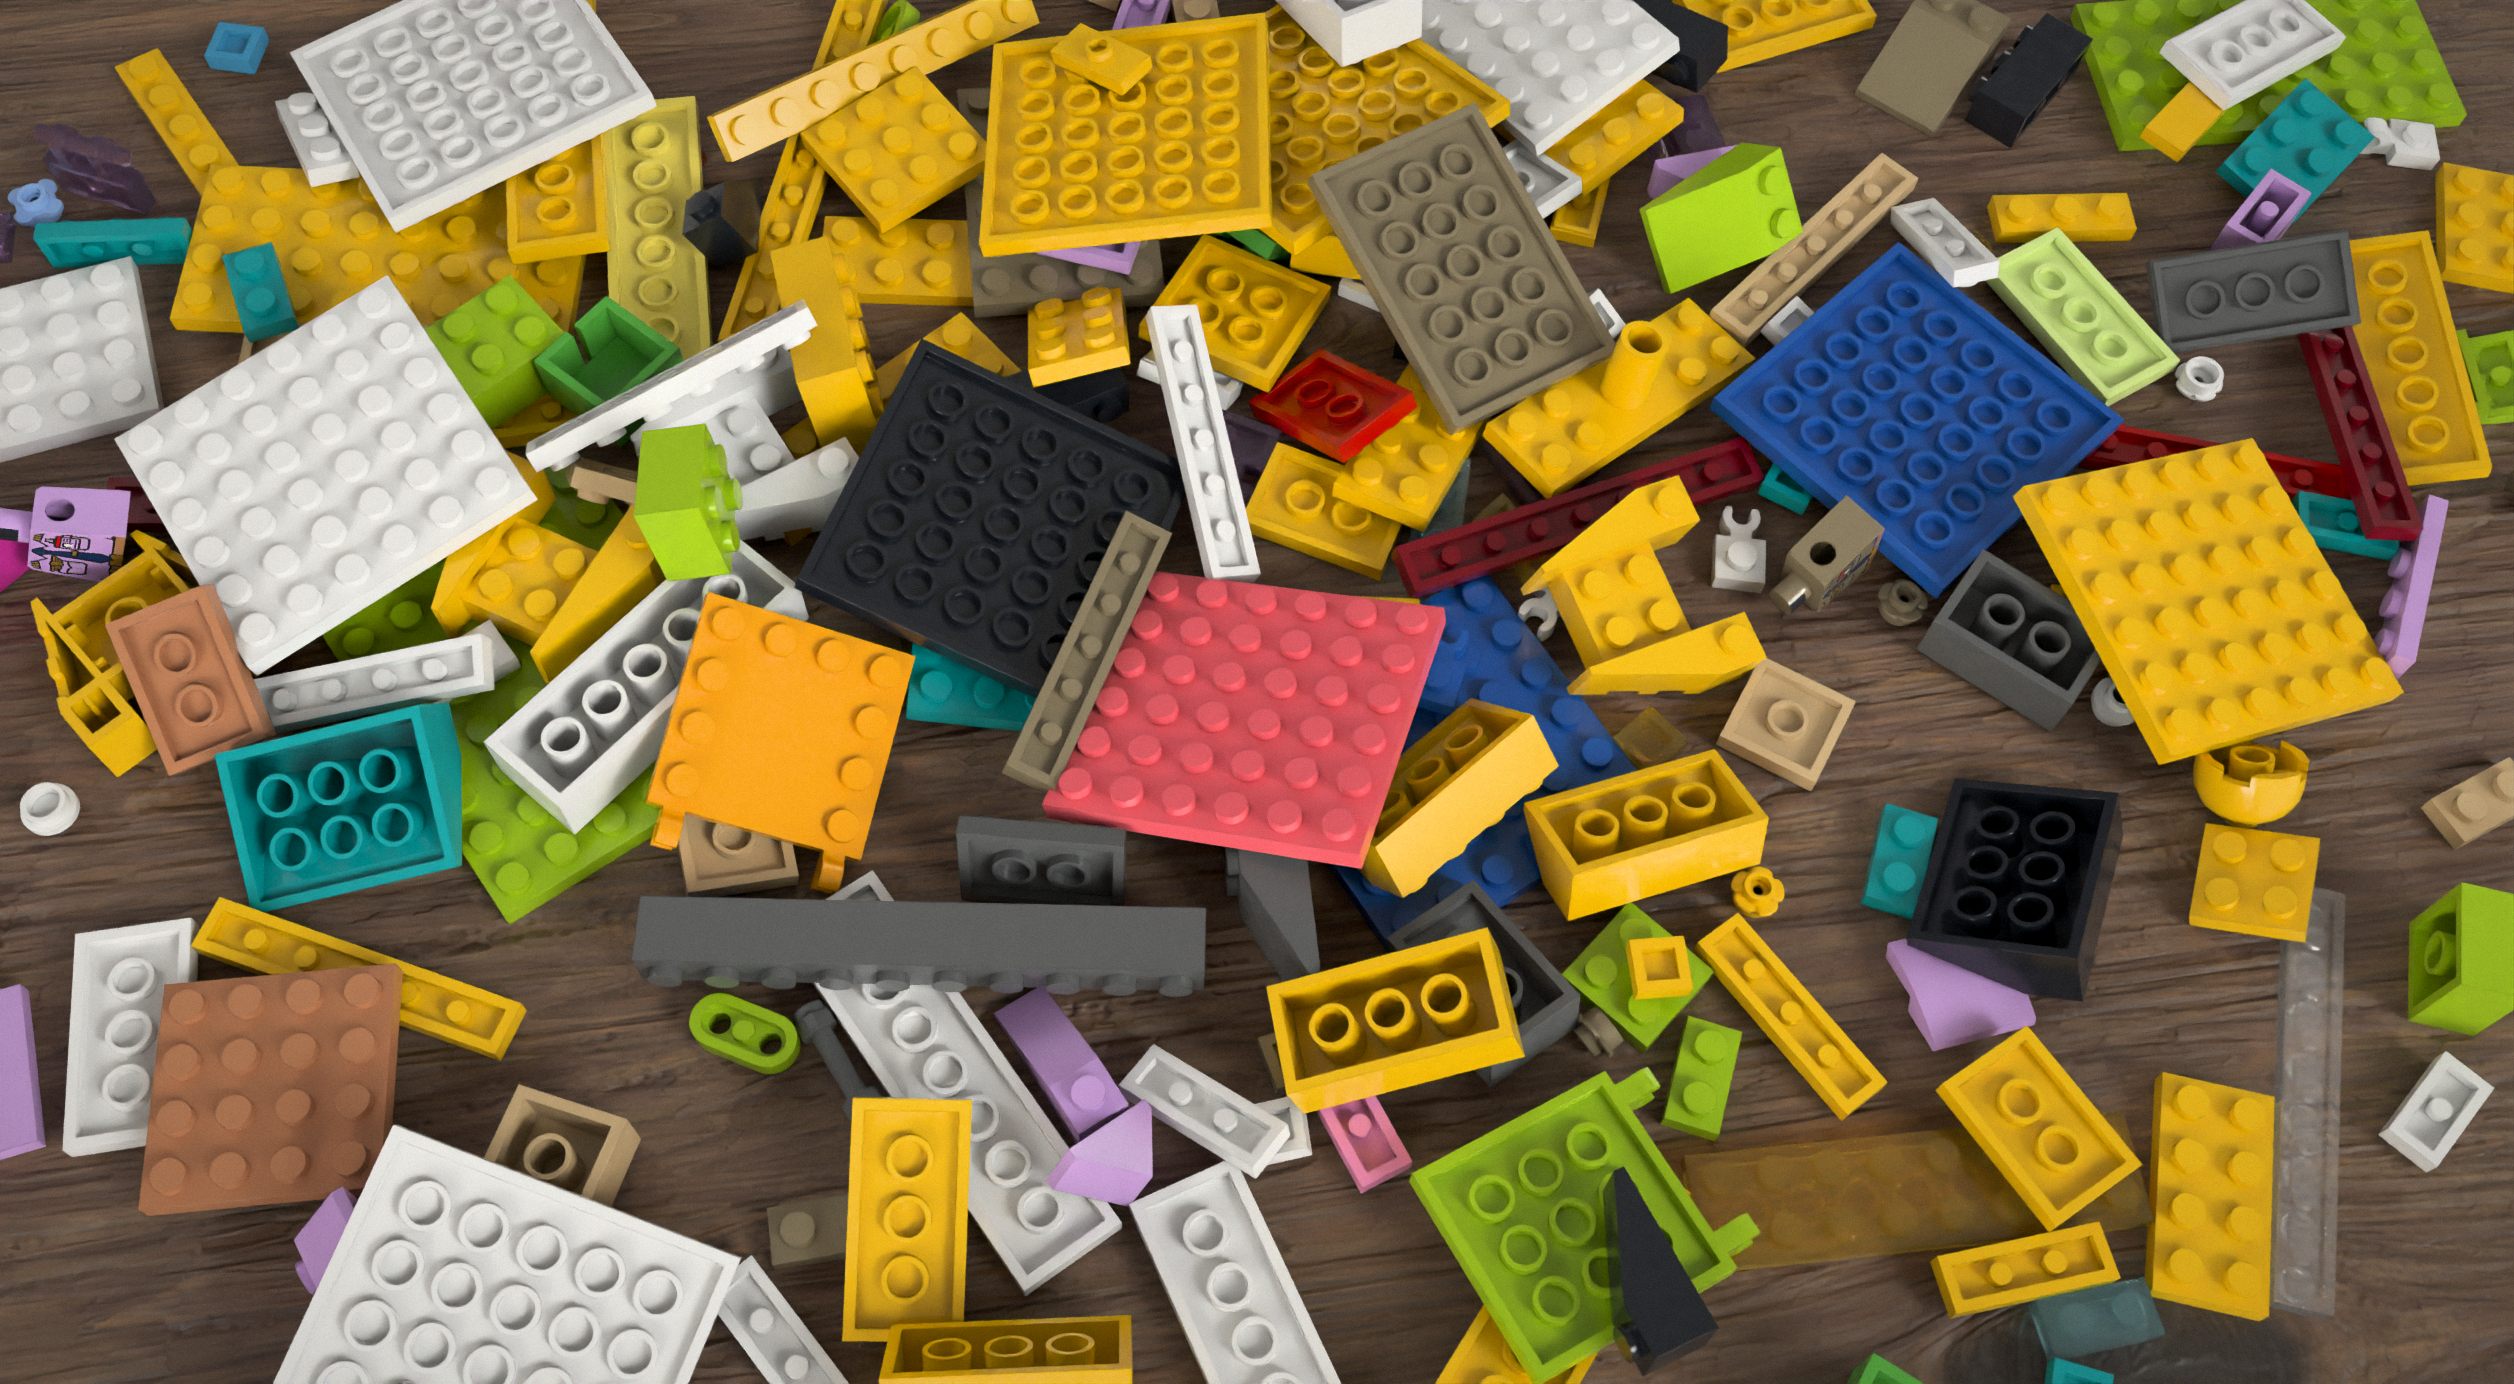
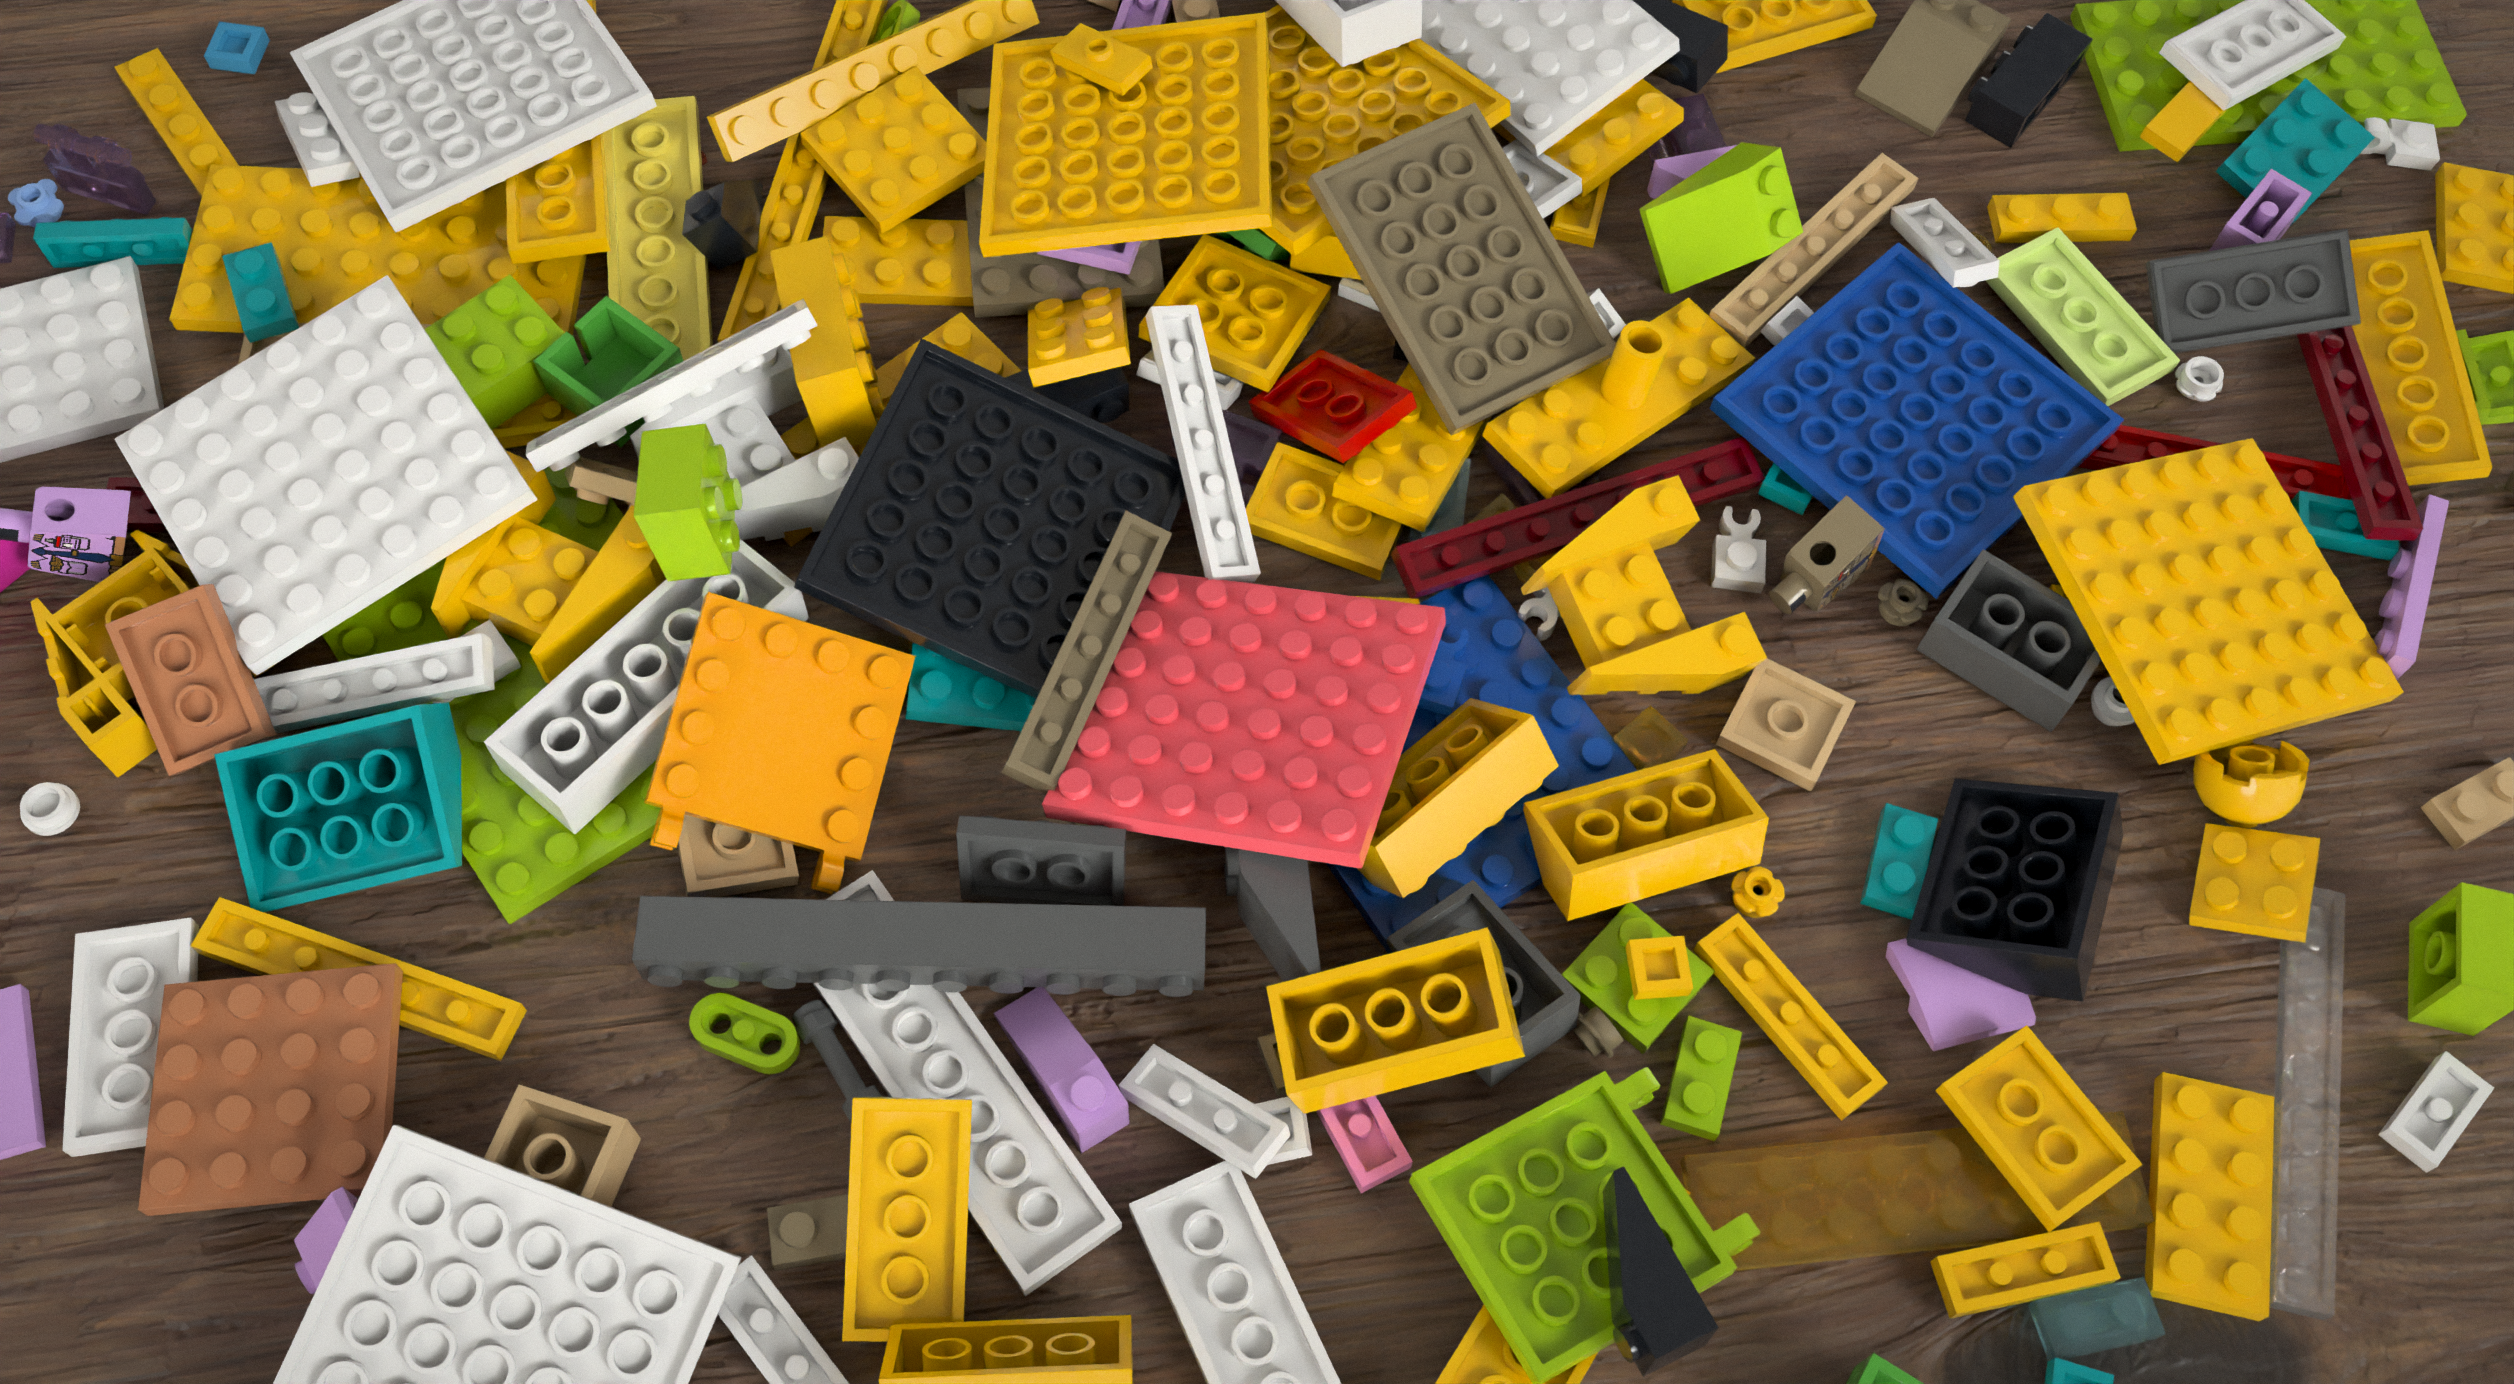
lavender slope [1045,1099,1153,1207] -> none

